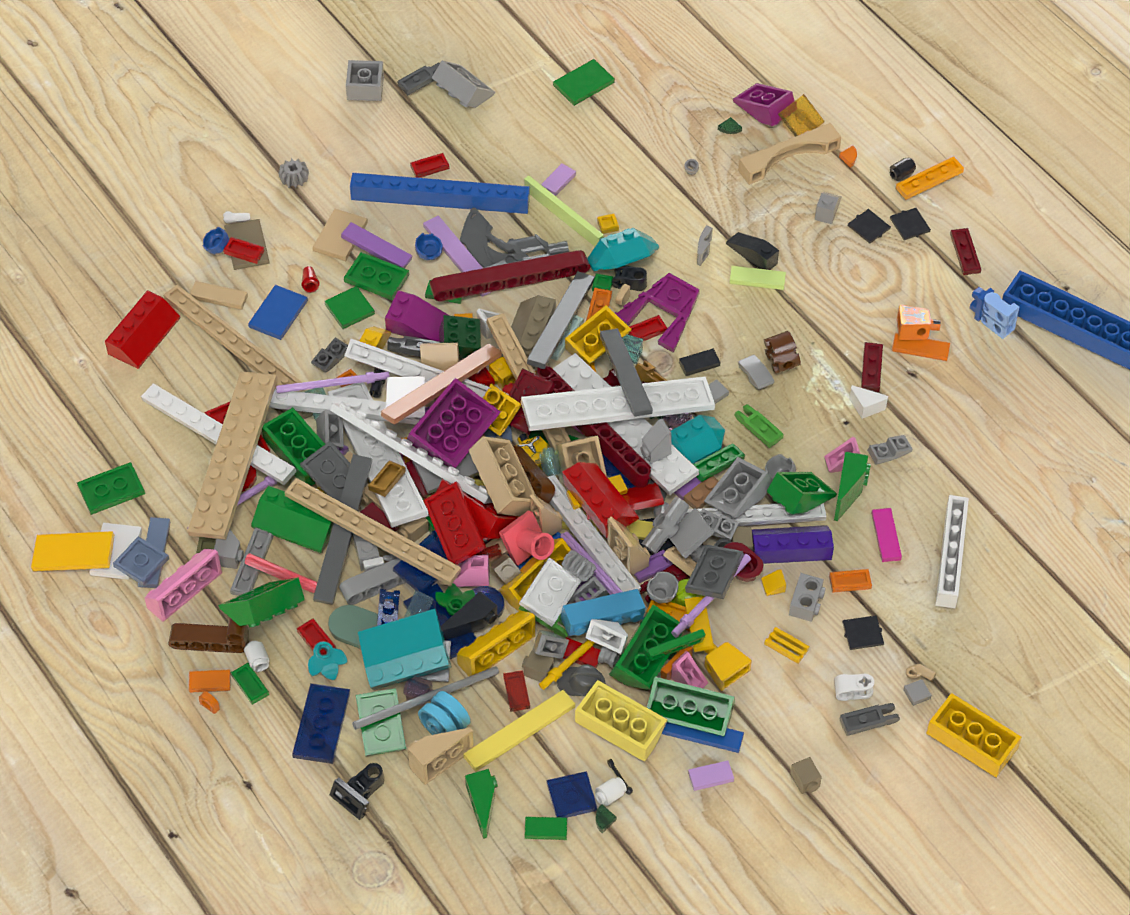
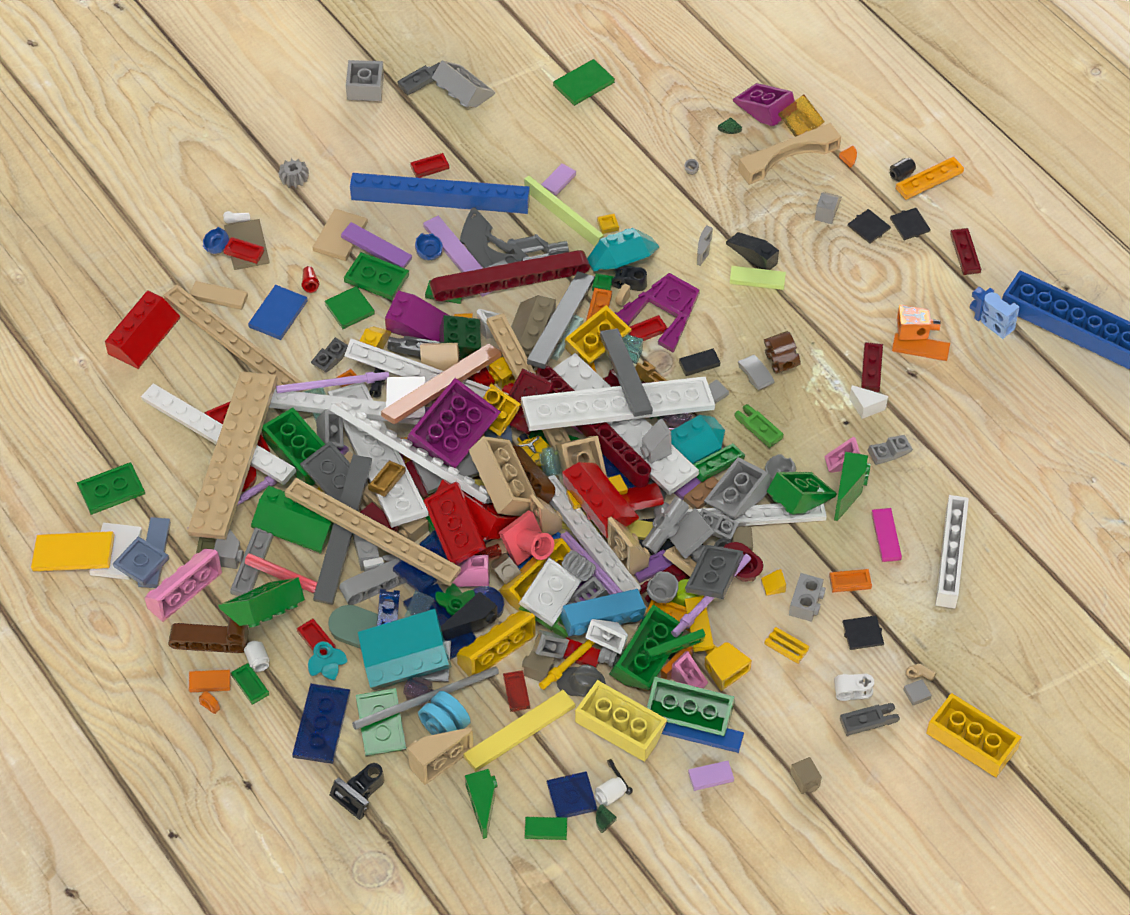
dark purple slope [752,525,834,564] -> none

